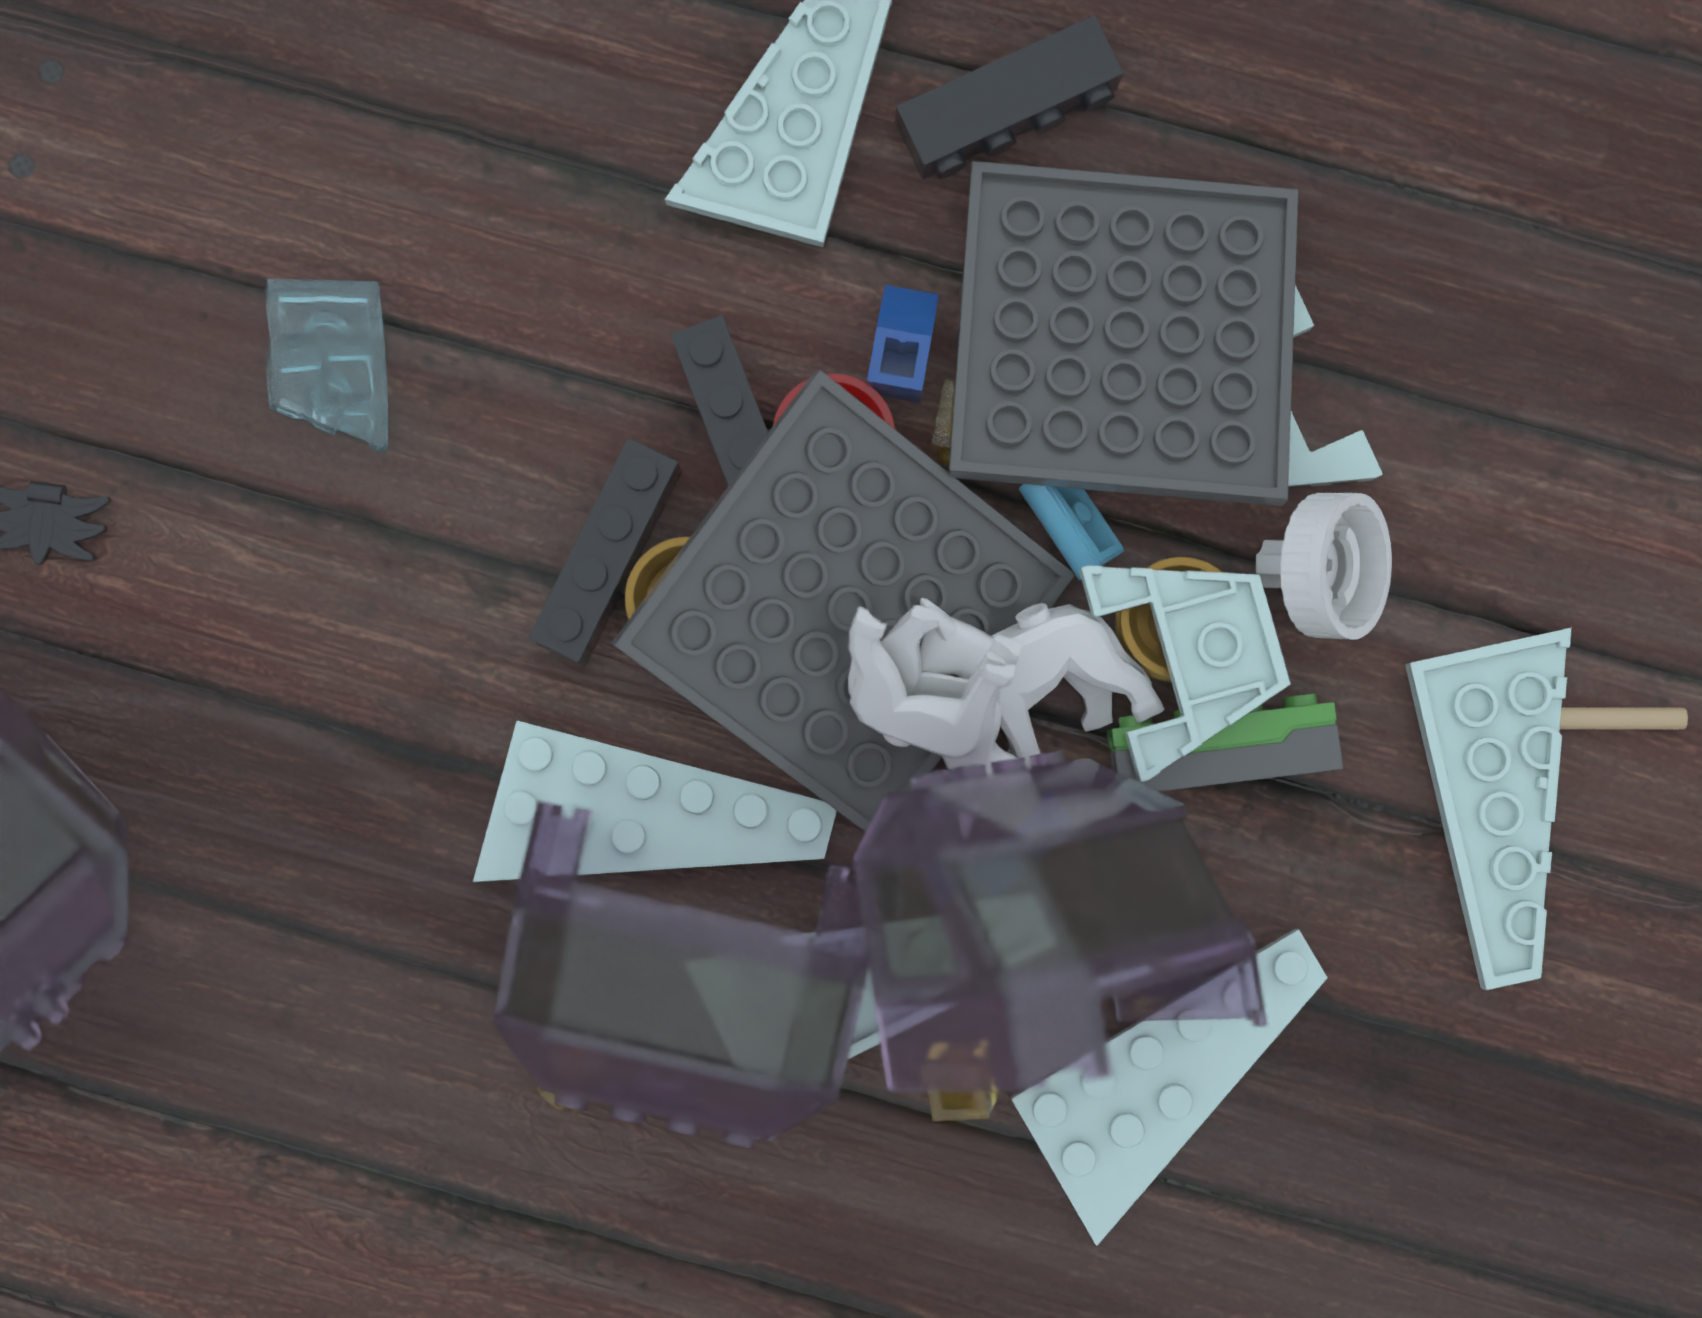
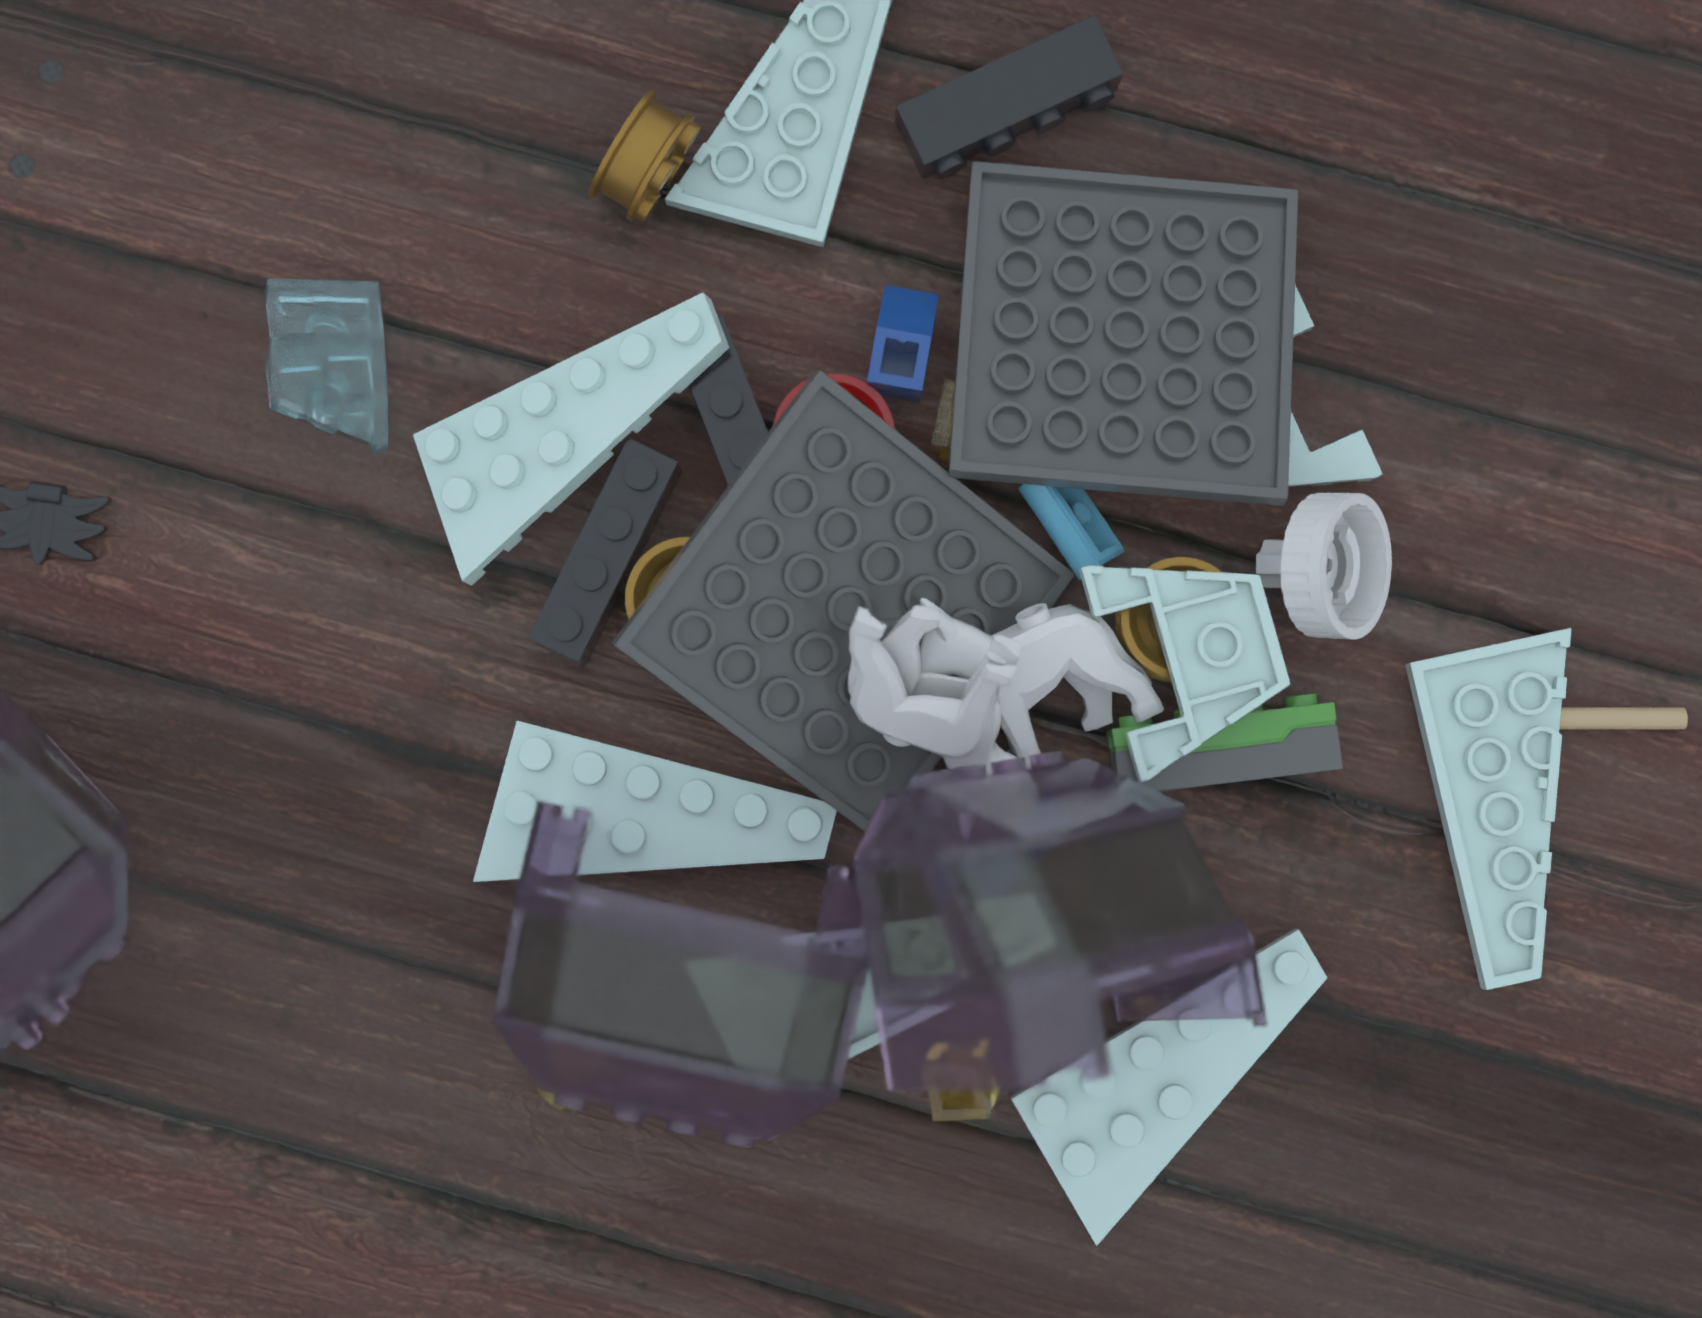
none -> light aqua wing [413,292,729,586]
none -> pearl gold wheel [588,89,701,222]

